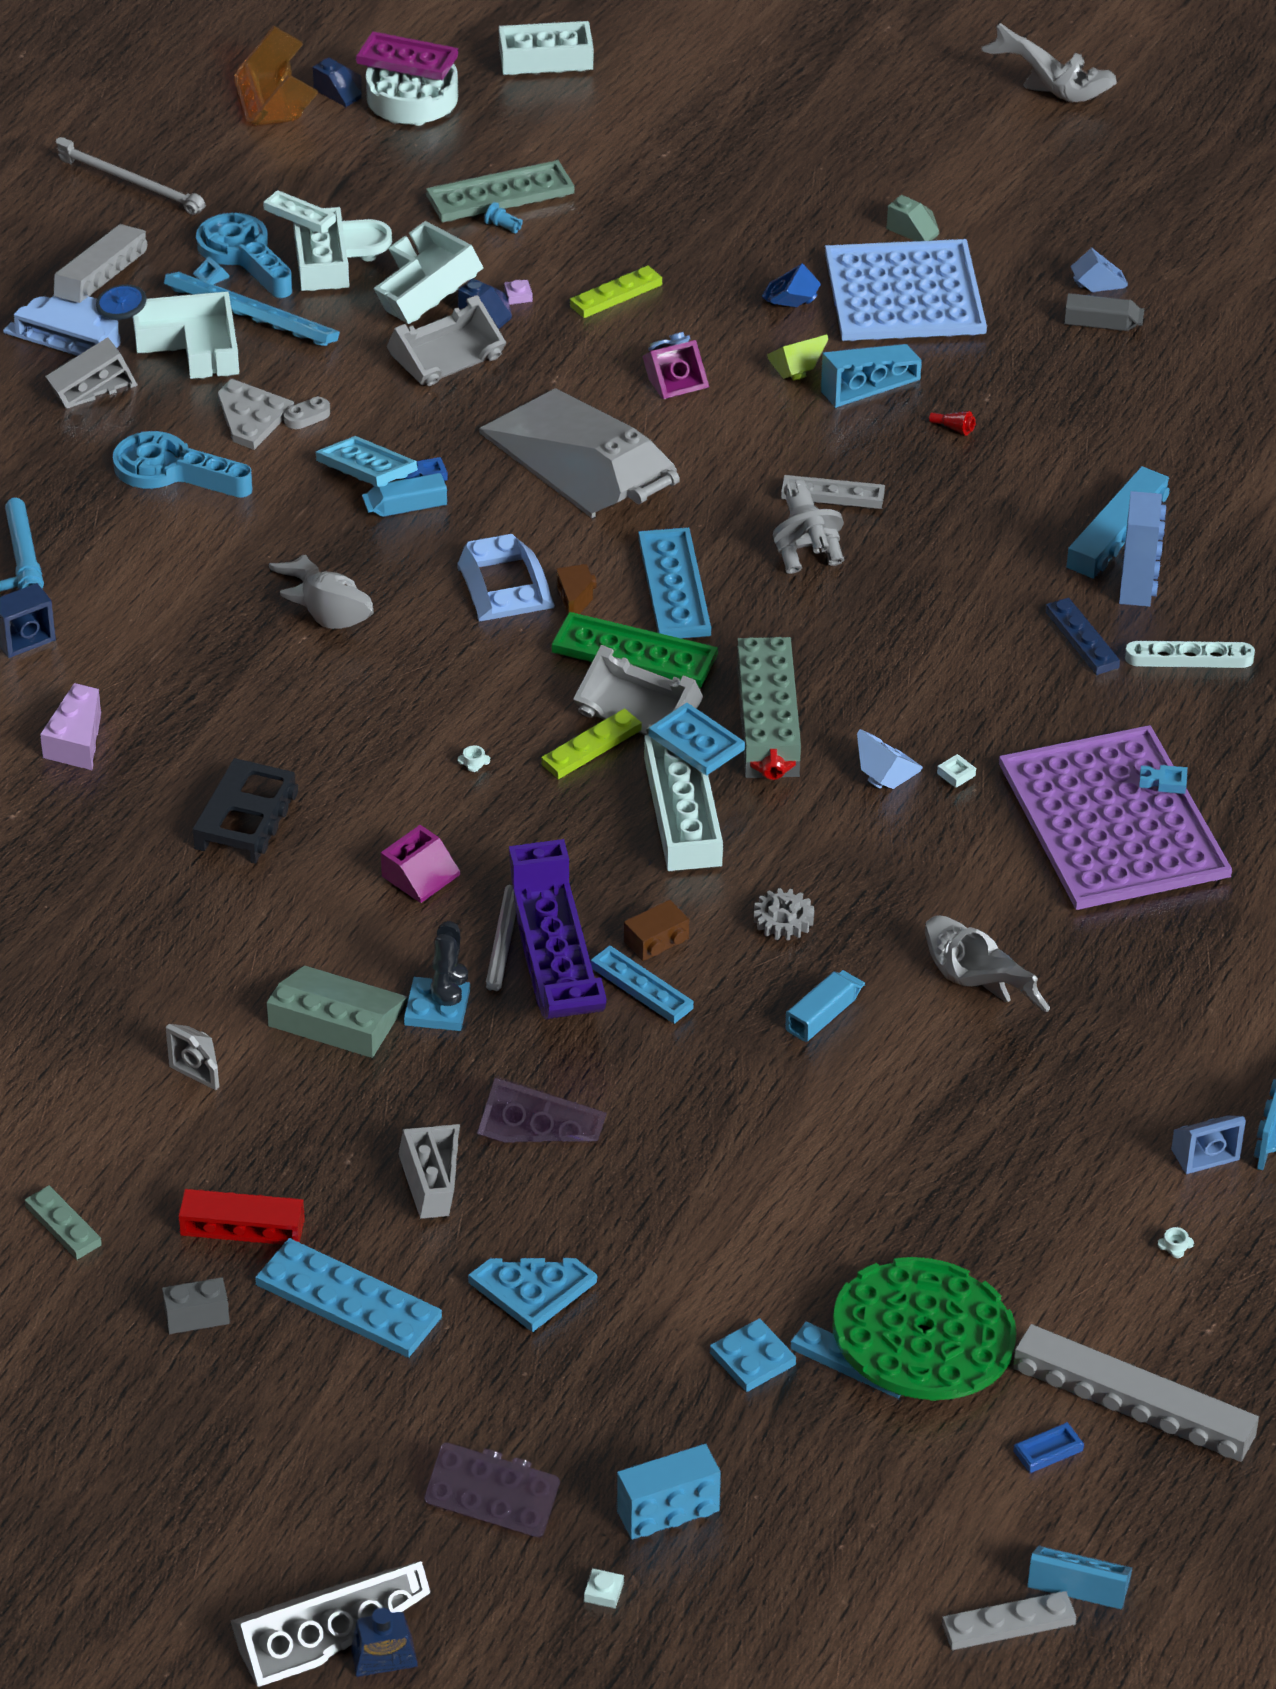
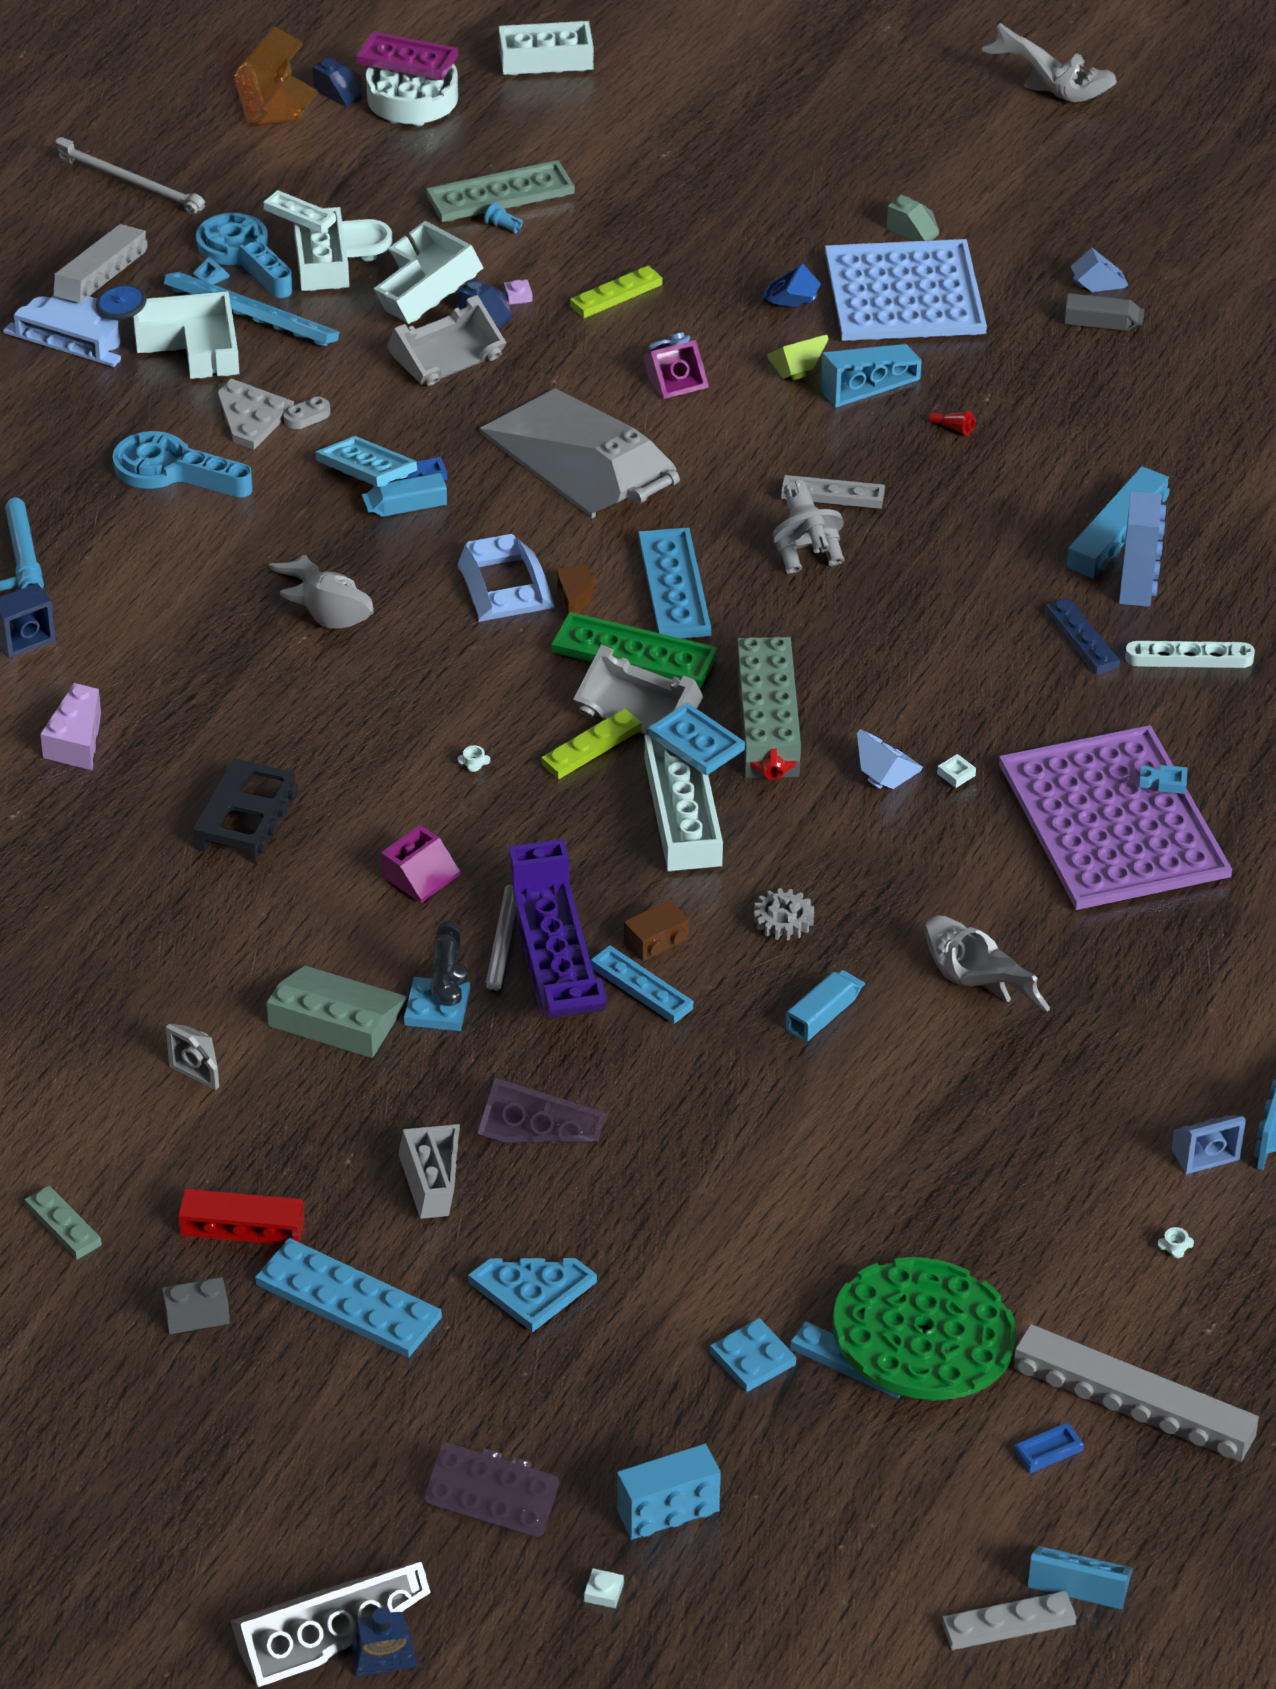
light grey wedge [45,337,138,409] -> none

